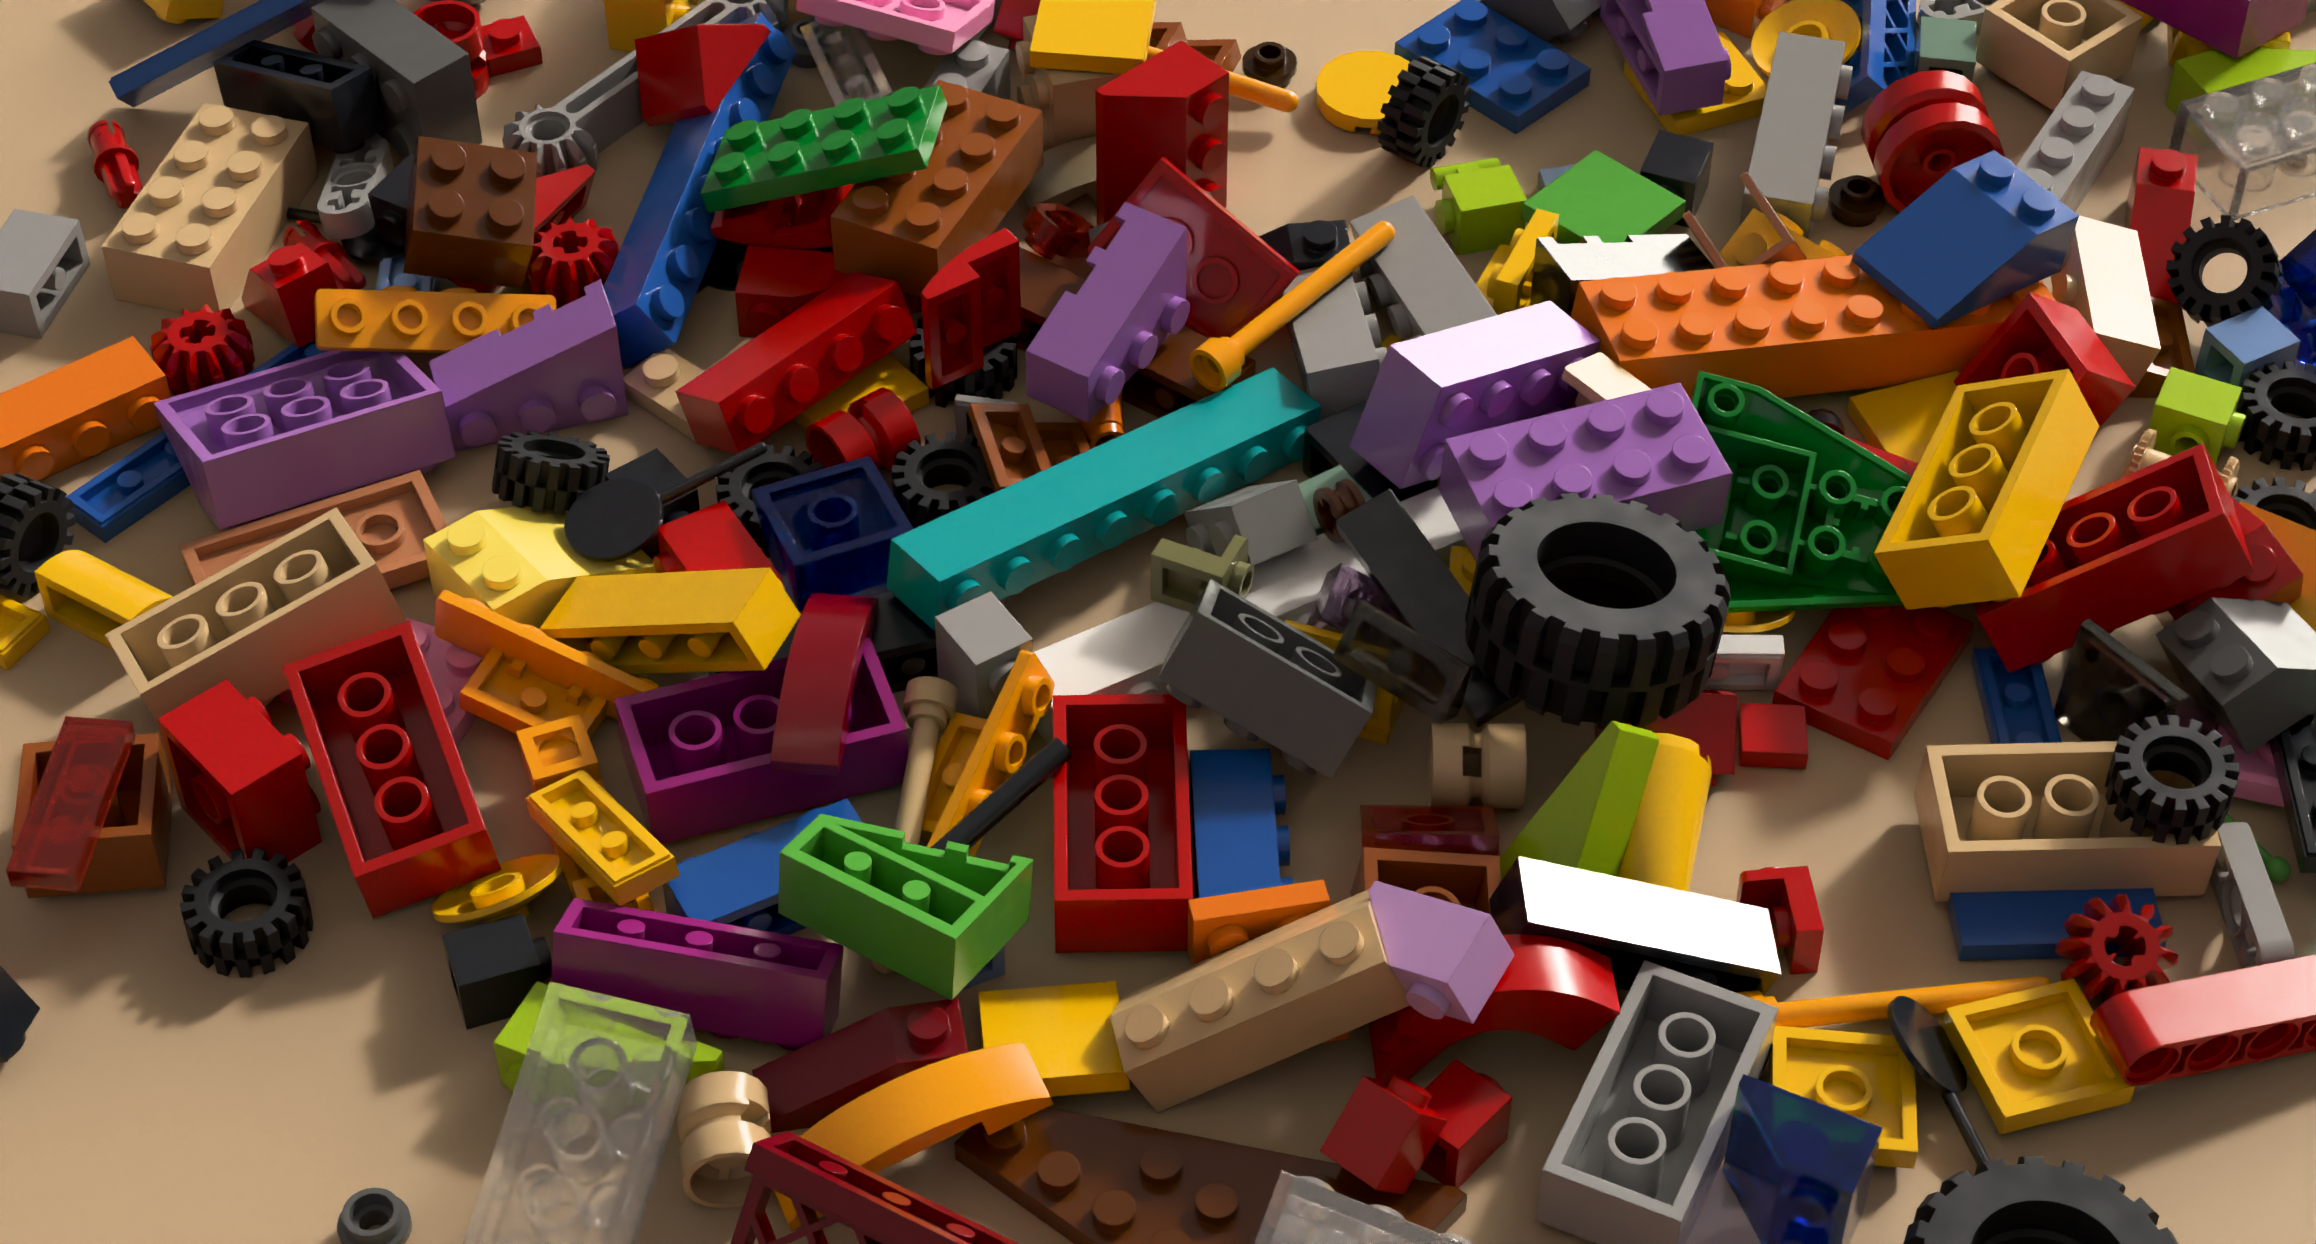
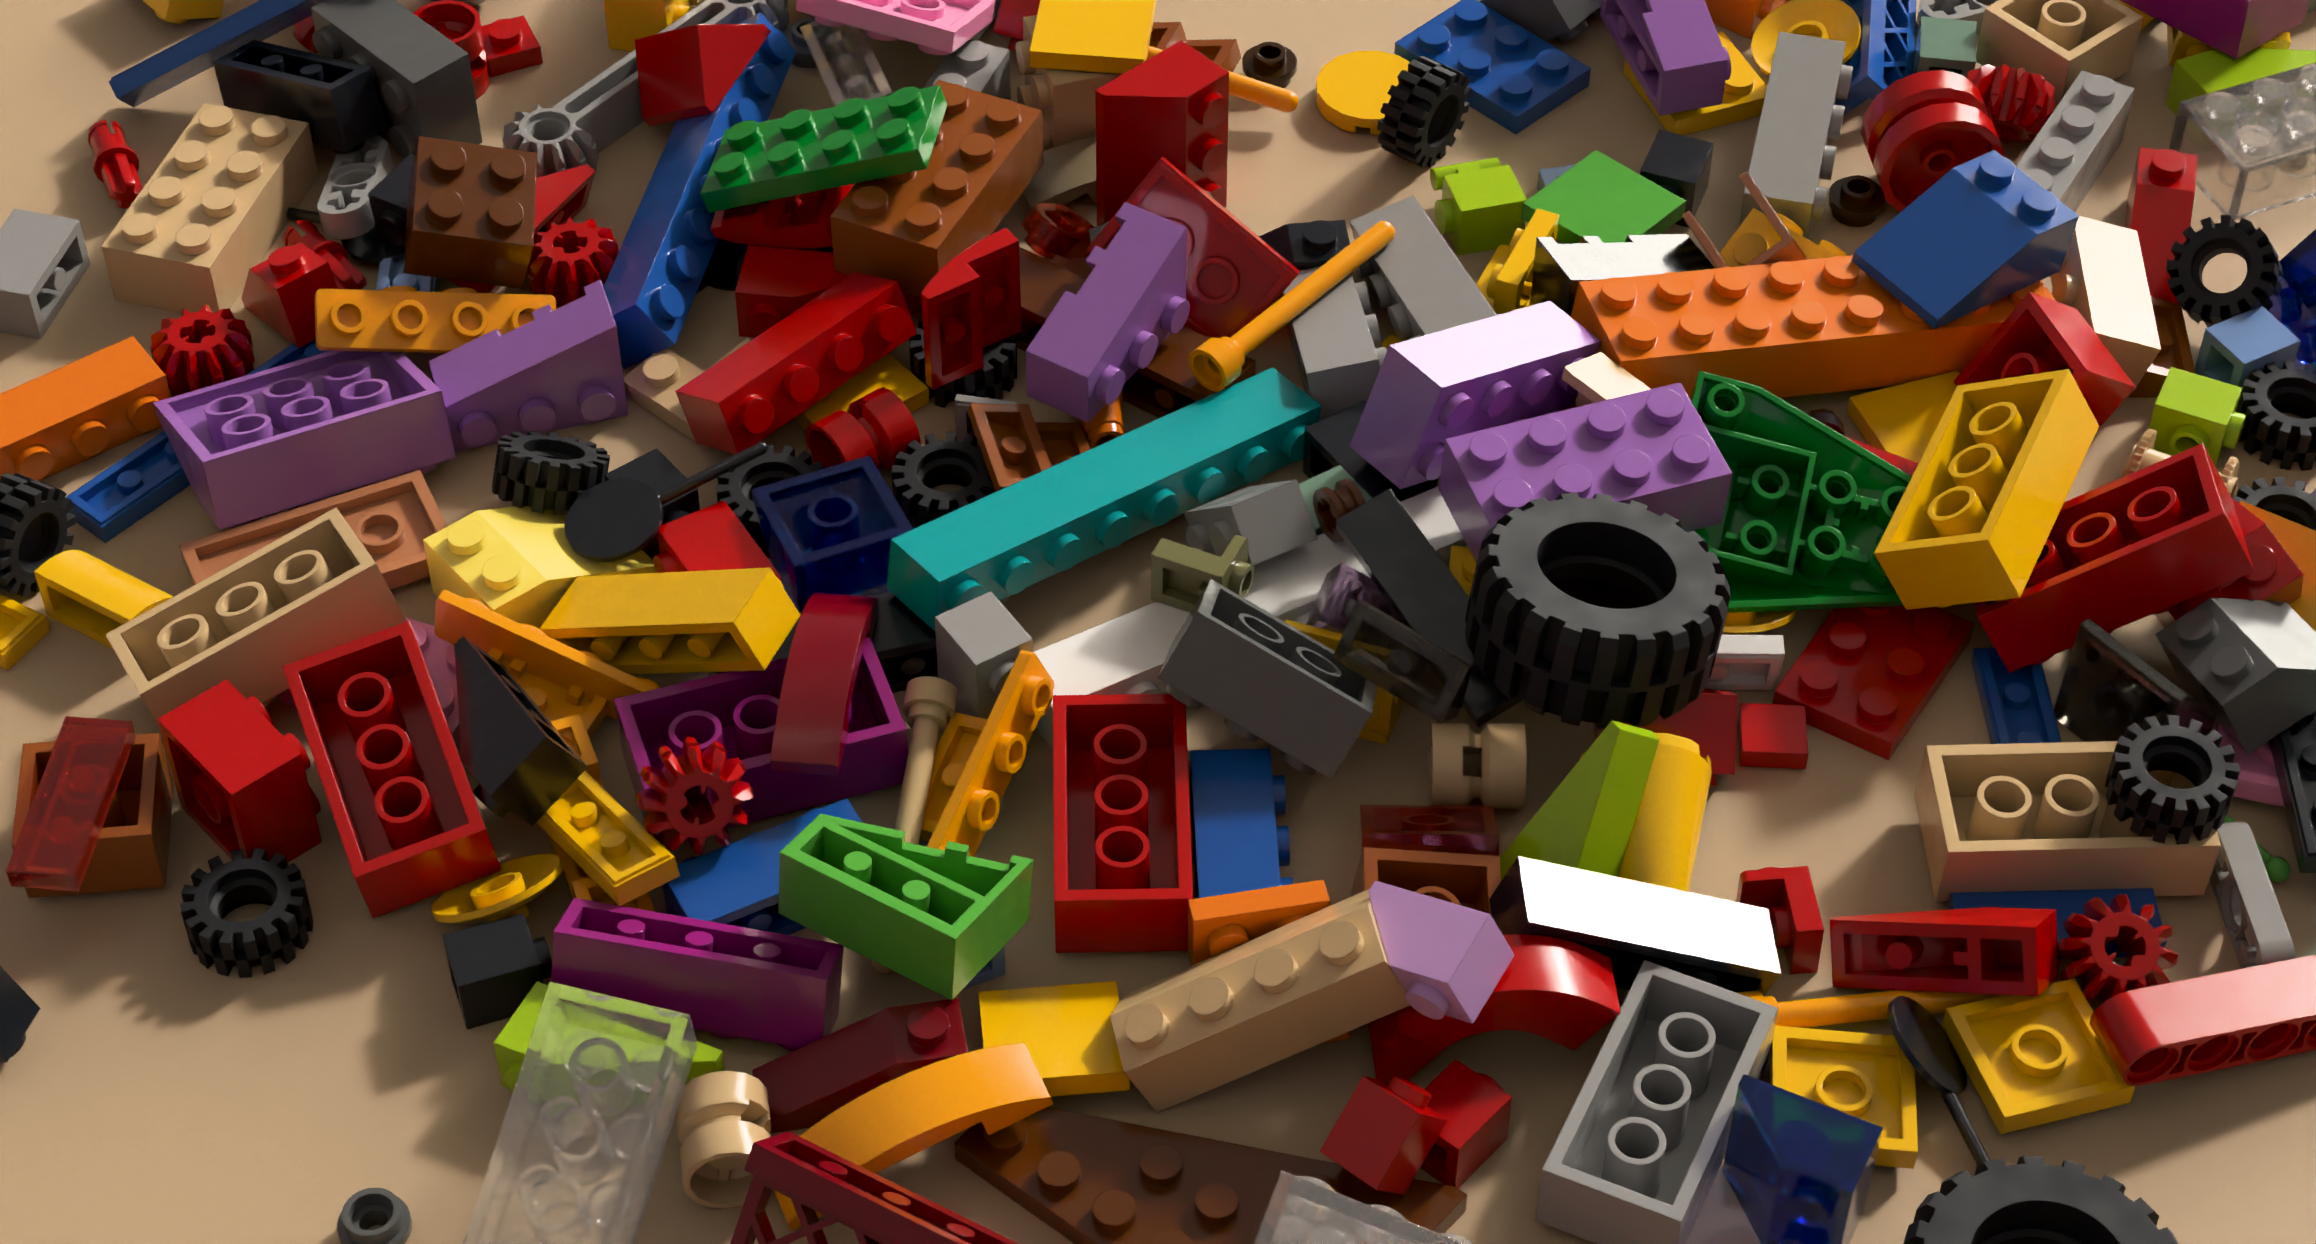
black bar [930,737,1072,851] -> none
none -> black slope [454,636,588,827]
none -> red gear [635,737,754,856]
none -> red slope [1830,907,2058,996]
none -> red gear [1966,64,2055,144]

